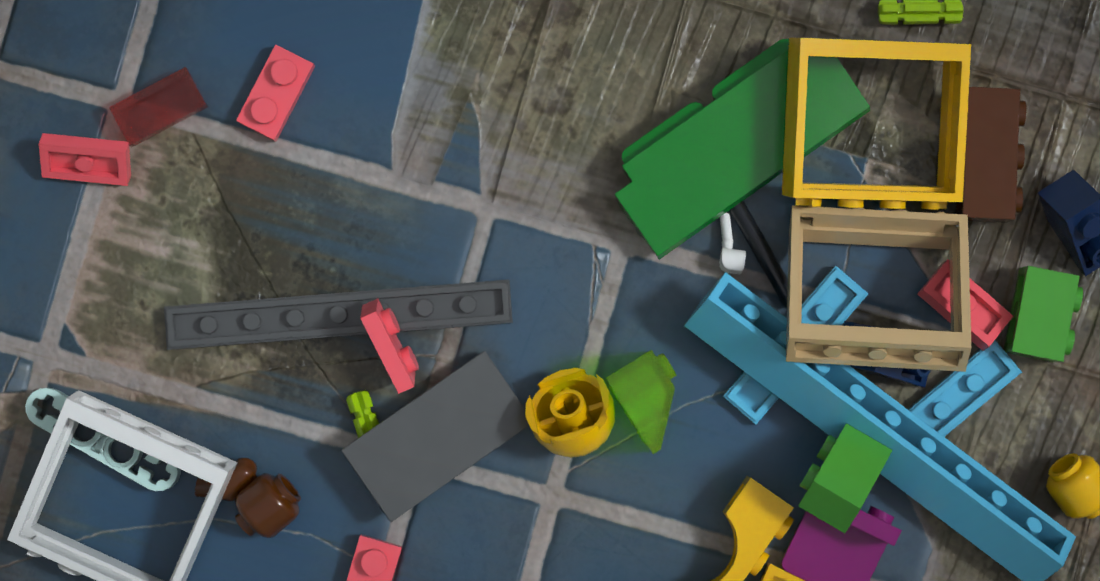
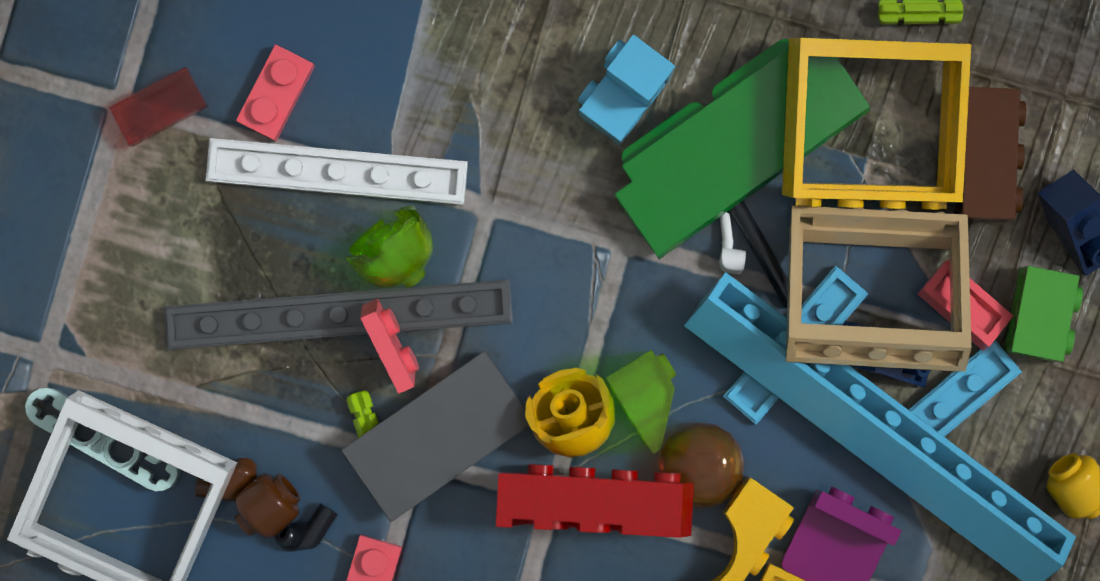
coral plate [39,133,131,186] -> none
bright green brick [798,423,892,534] -> none
none -> white tile [205,138,468,206]
none -> black arm [274,503,338,552]
none -> clear neon green cylinder [345,205,433,289]
none -> red wedge [496,464,694,538]
none -> medium azure brick [577,34,676,146]
none -> clear orange cylinder [658,422,745,509]

